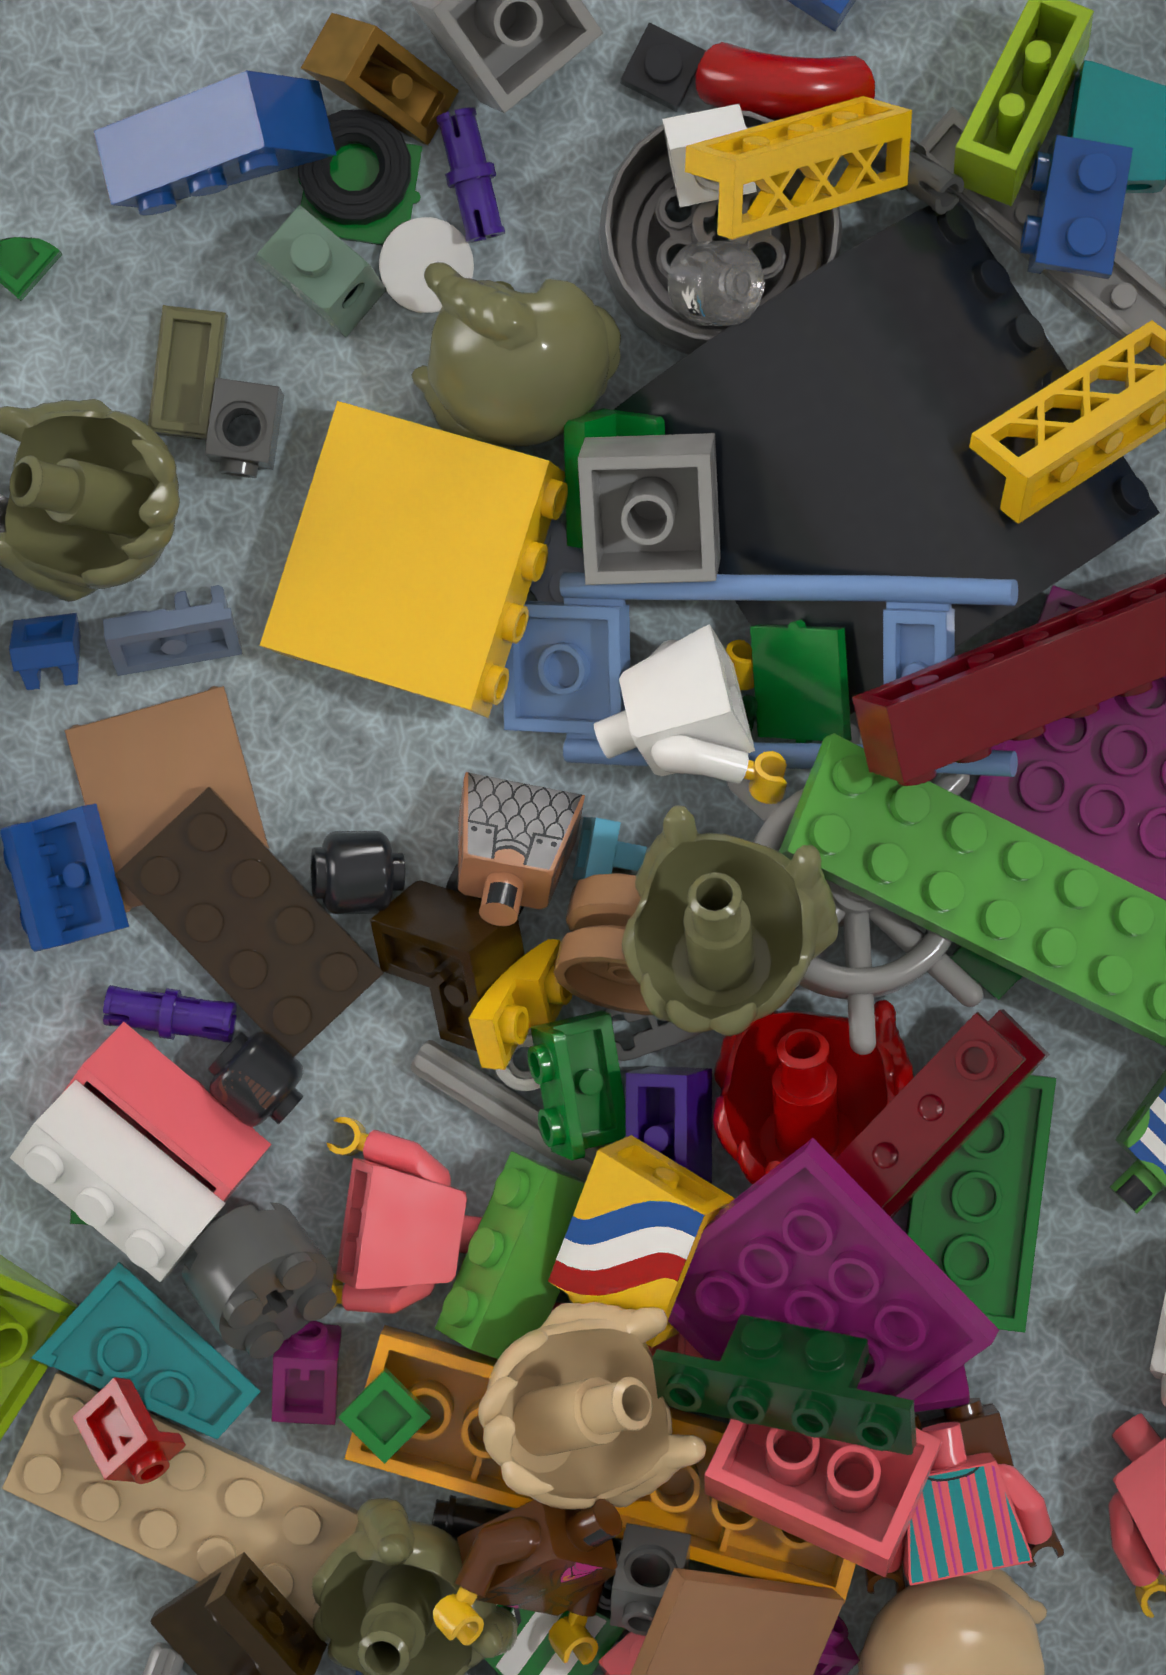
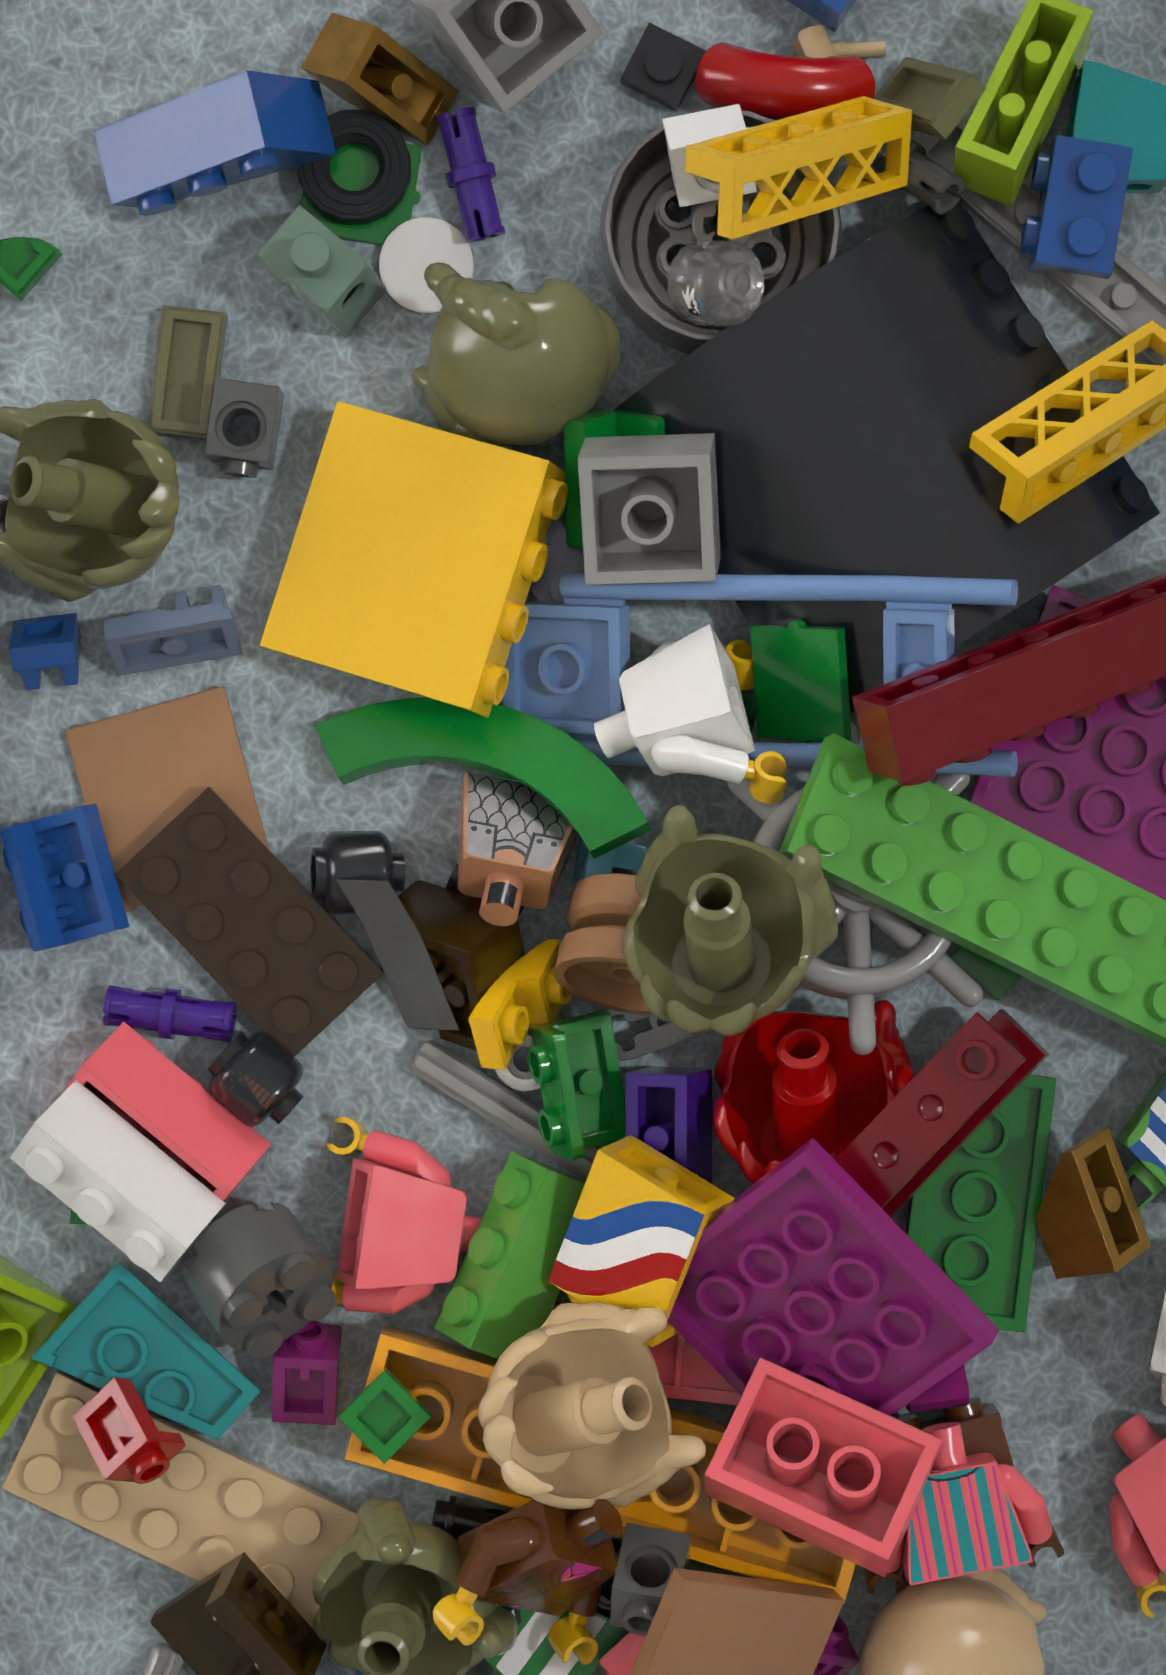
dark green bracket [652,1314,916,1455] -> none
none -> green tile [314,697,652,859]
none -> dark grey sticker [336,879,460,1030]
none -> tan hand [793,25,886,58]
none -> olive tile [874,57,986,140]
none -> pearl gold slope [1035,1127,1152,1279]

